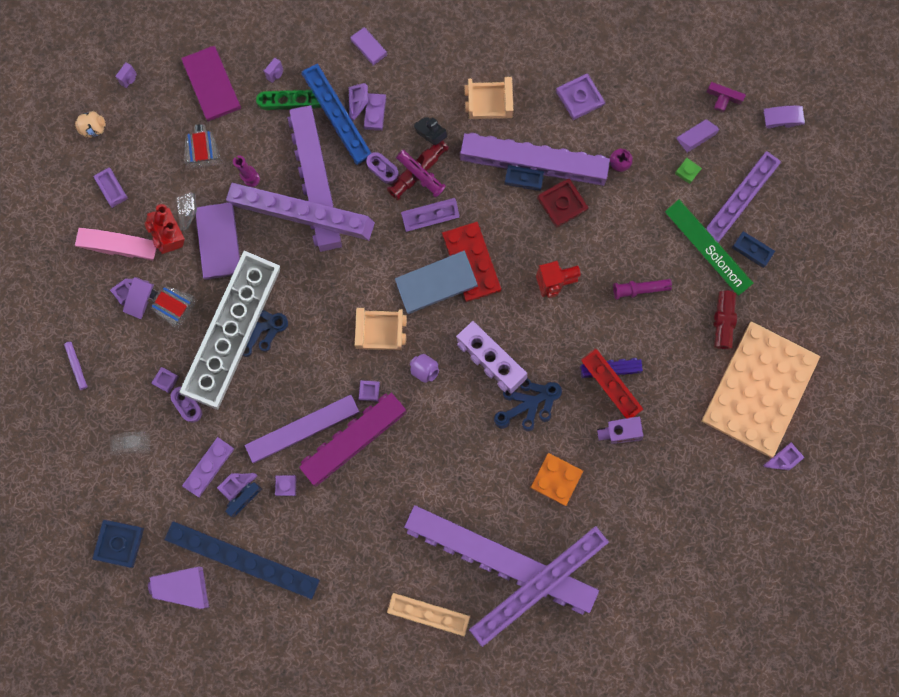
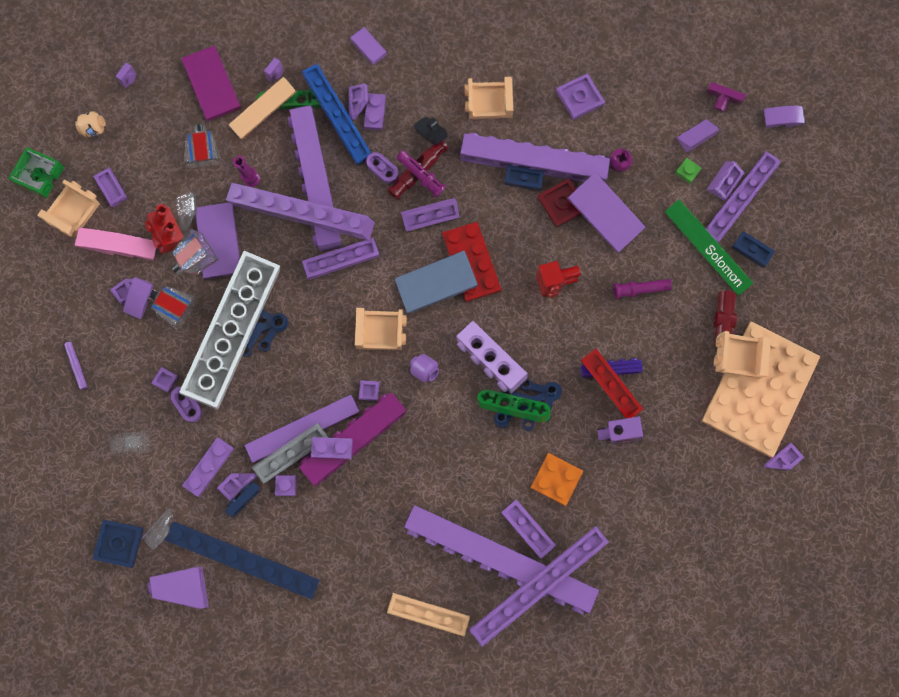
none -> green piece [8,147,64,199]
none -> light nougat panel [37,180,100,239]
none -> clear tile [142,509,173,550]
none -> clear torso [172,229,218,275]
none -> light nougat tile [229,77,296,139]
none -> light grey tile [252,423,329,484]
none -> medium lavender plate [302,238,380,280]
none -> medium lavender plate [311,437,353,459]
none -> green beam [477,390,551,423]
none -> medium lavender plate [501,500,556,559]
none -> medium lavender tile [567,172,645,253]
none -> medium lavender slope [707,161,744,201]
none -> light nougat panel [714,331,771,379]

